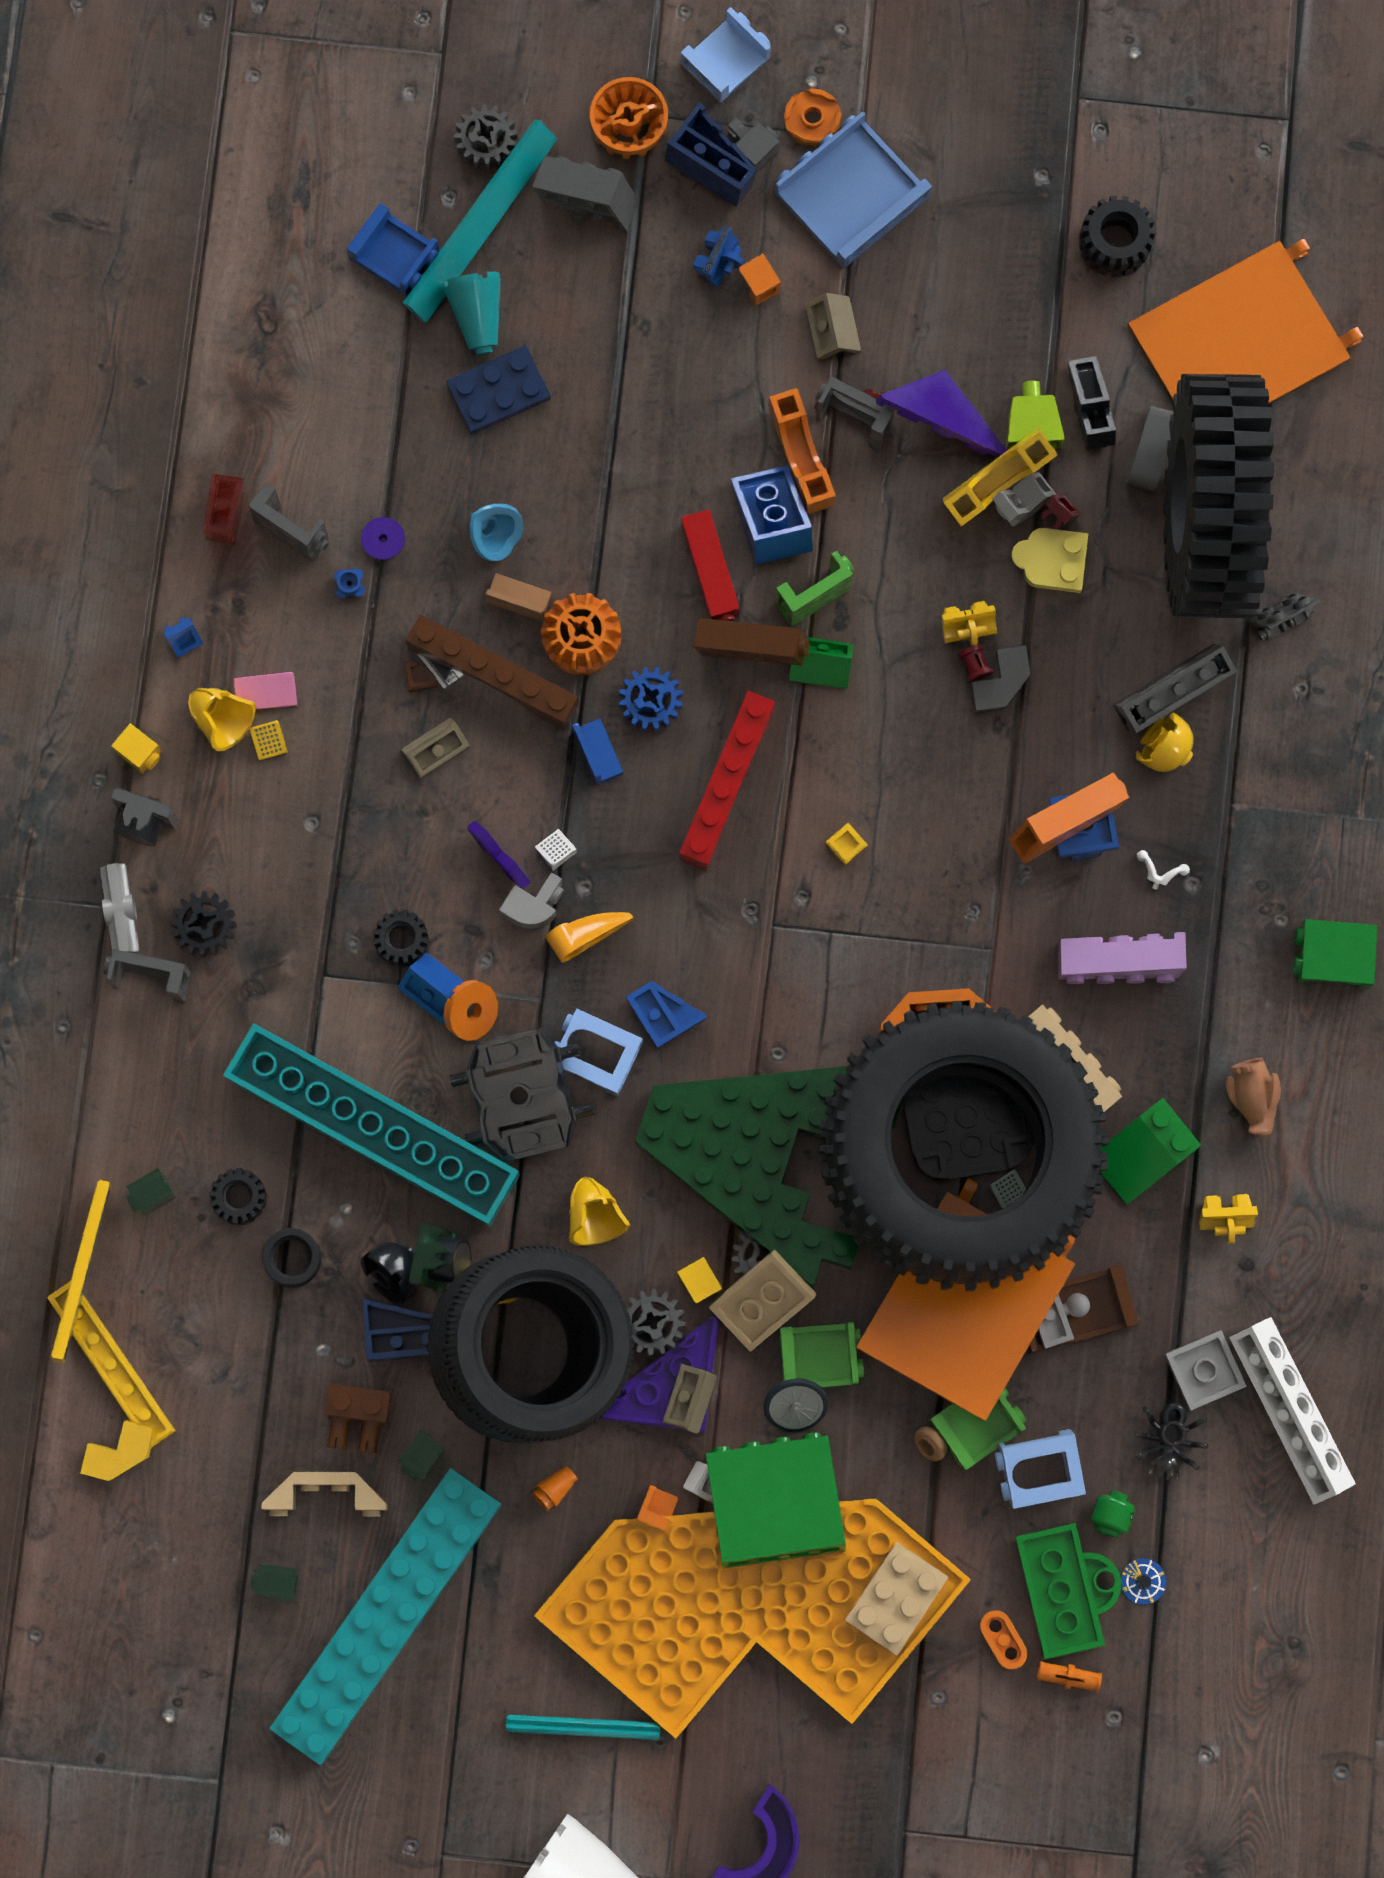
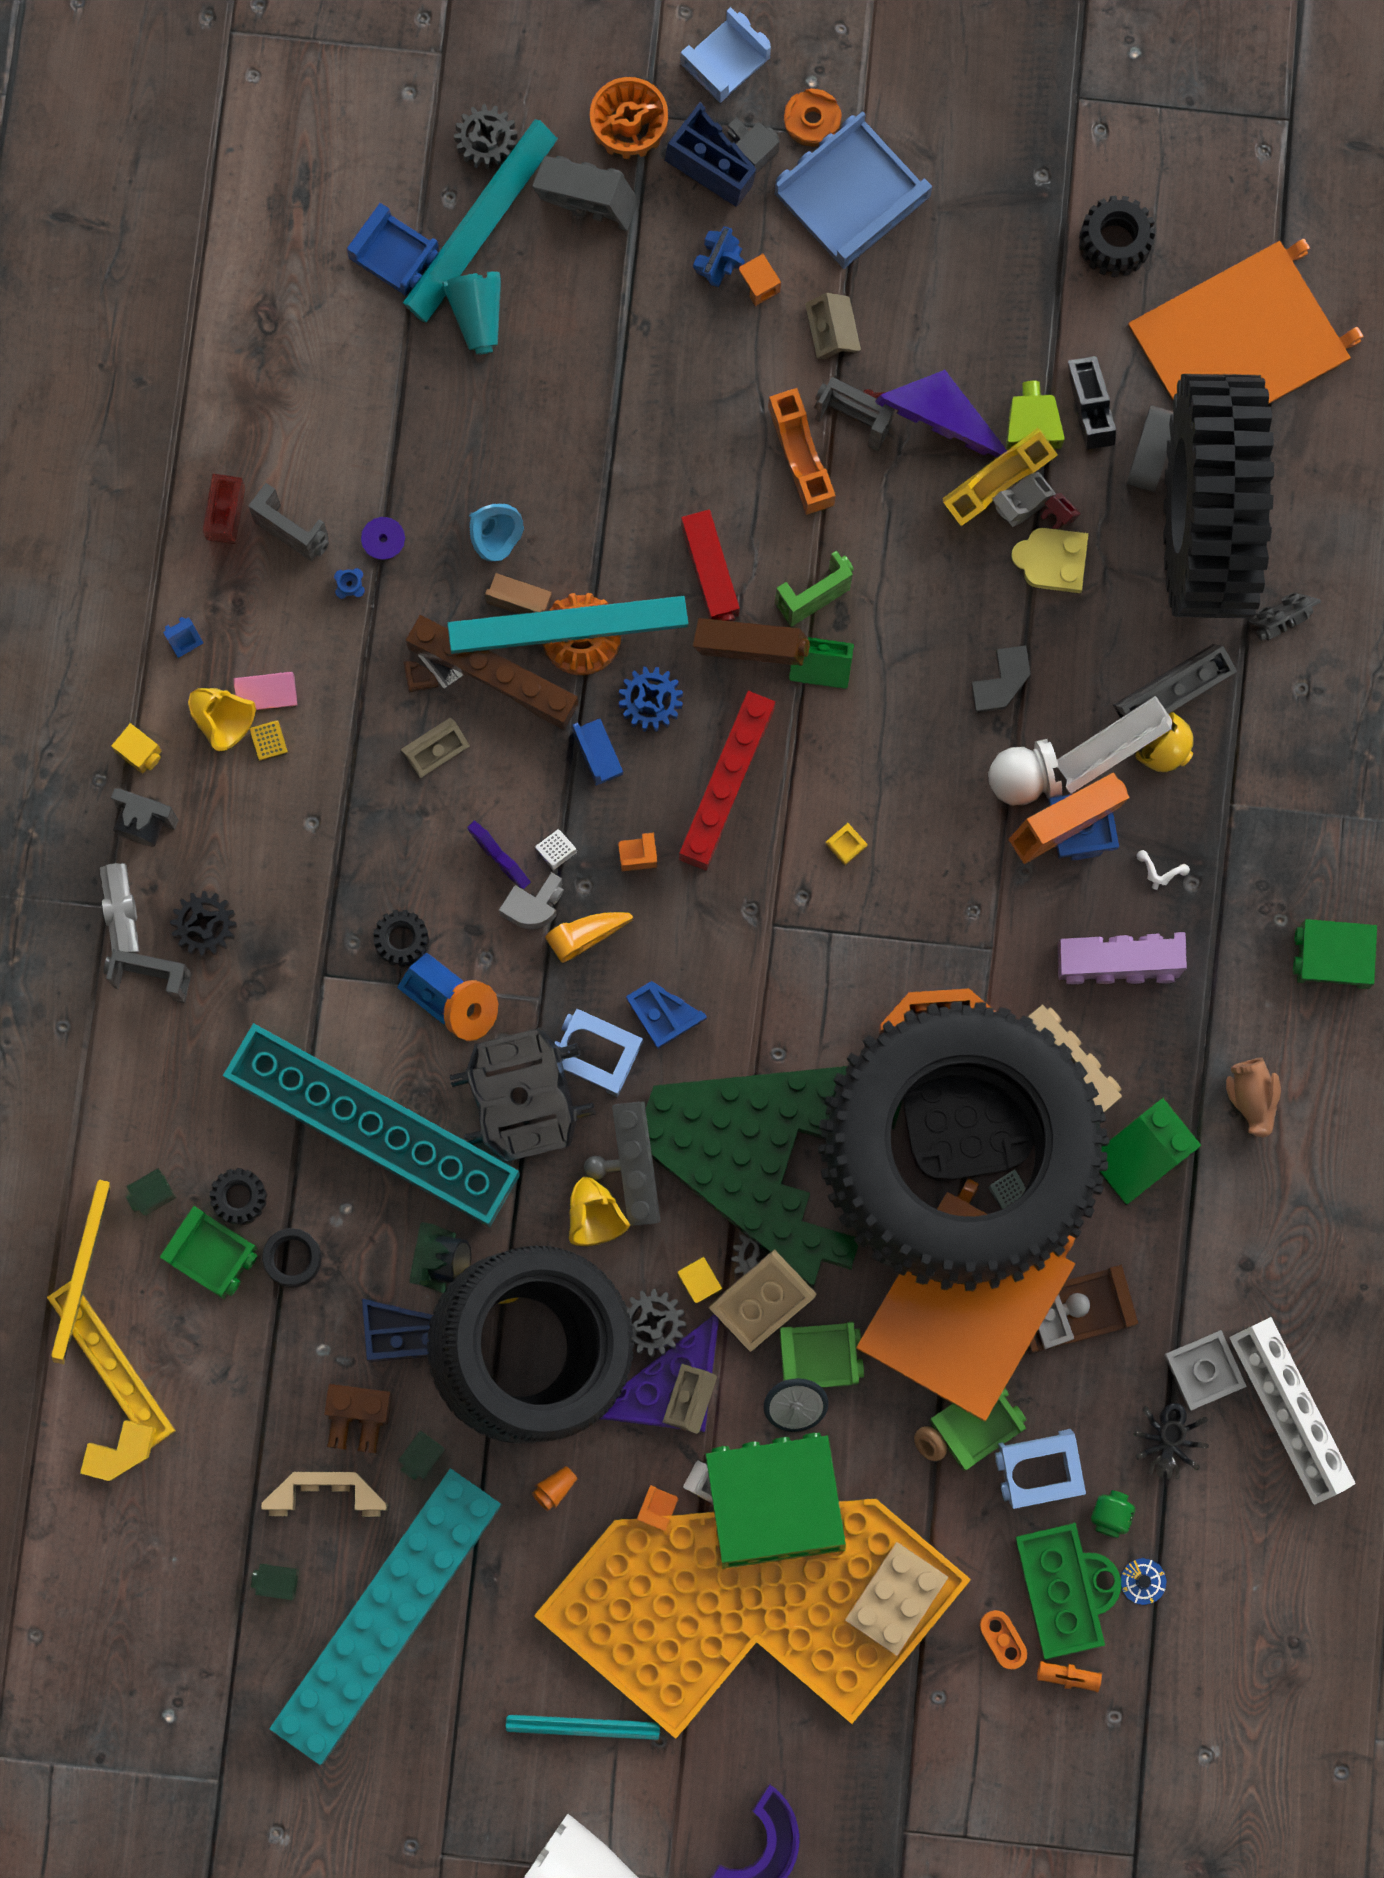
black cylinder [360,1242,421,1303] -> none
dark blue plate [446,345,551,435] -> none
blue slope [731,465,813,565] -> none
yellow hips [942,601,997,646] -> none
dark red bush [958,644,994,682] -> none
yellow hips [1199,1194,1258,1244] -> none
none -> green panel [160,1206,258,1299]
none -> teal tile [447,596,689,654]
none -> dark grey plate [584,1101,661,1226]
none -> orange panel [619,832,657,871]
none -> white tile [988,739,1062,805]
none -> white fence [1057,696,1172,793]

